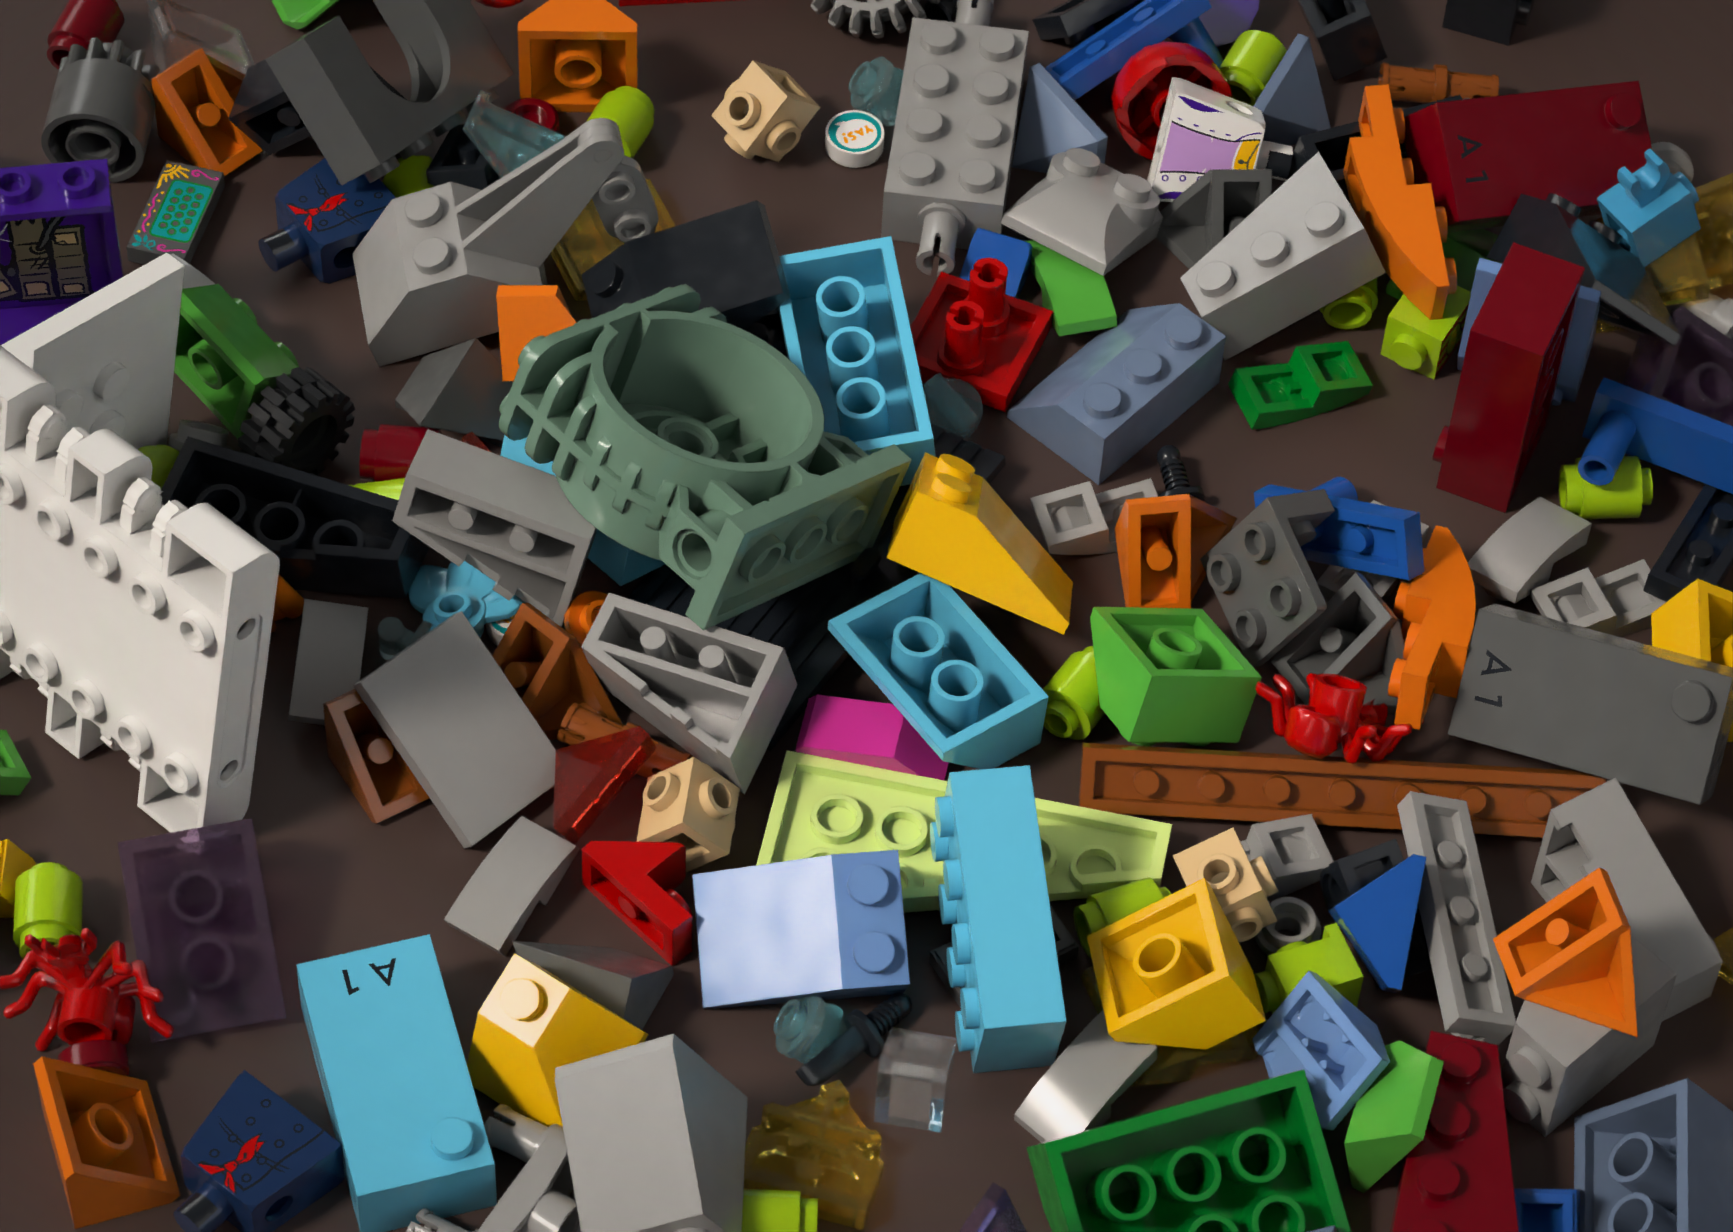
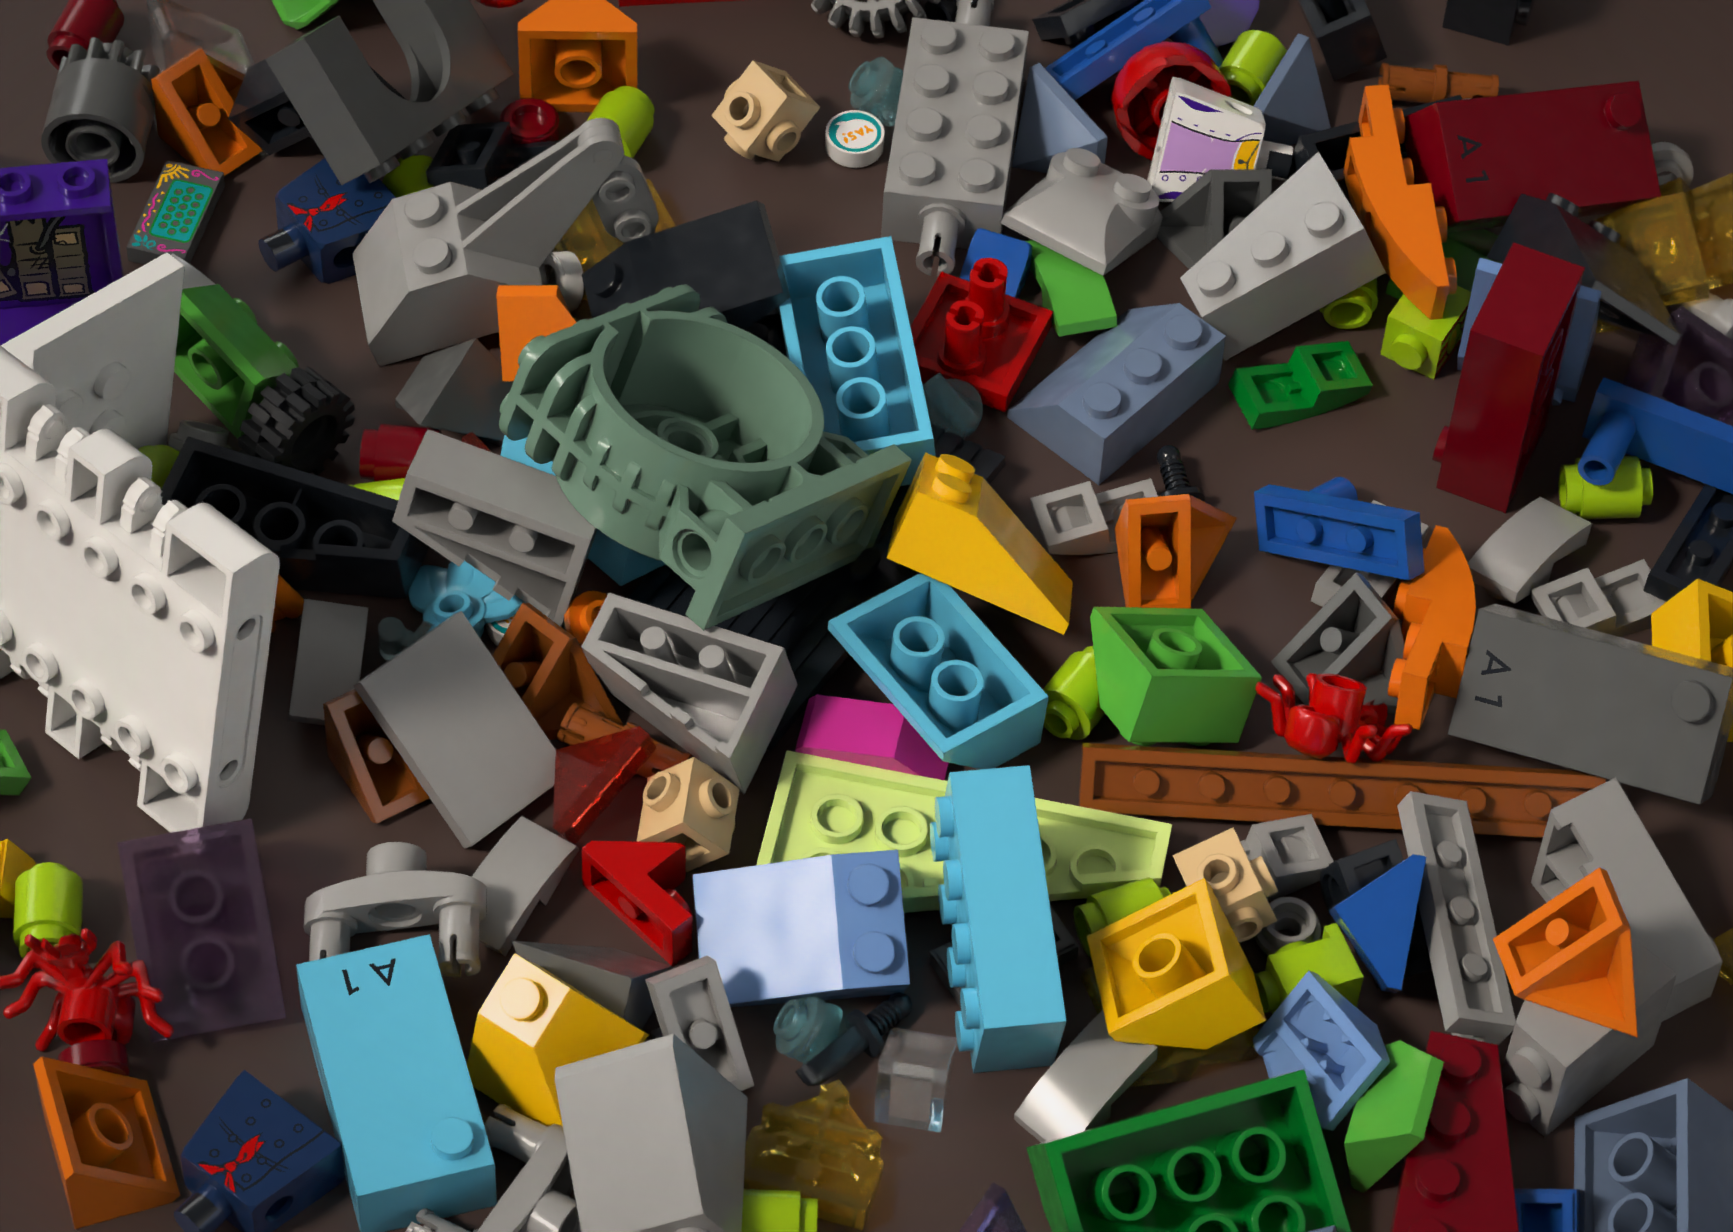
clear light blue slope [462,90,566,178] -> none
dark grey bracket [1200,489,1335,667] -> none
dark azure brick [1597,148,1701,267] -> none
none -> light grey connector [304,842,487,977]
none -> white tile [543,251,584,312]
none -> light grey slope [645,955,755,1091]

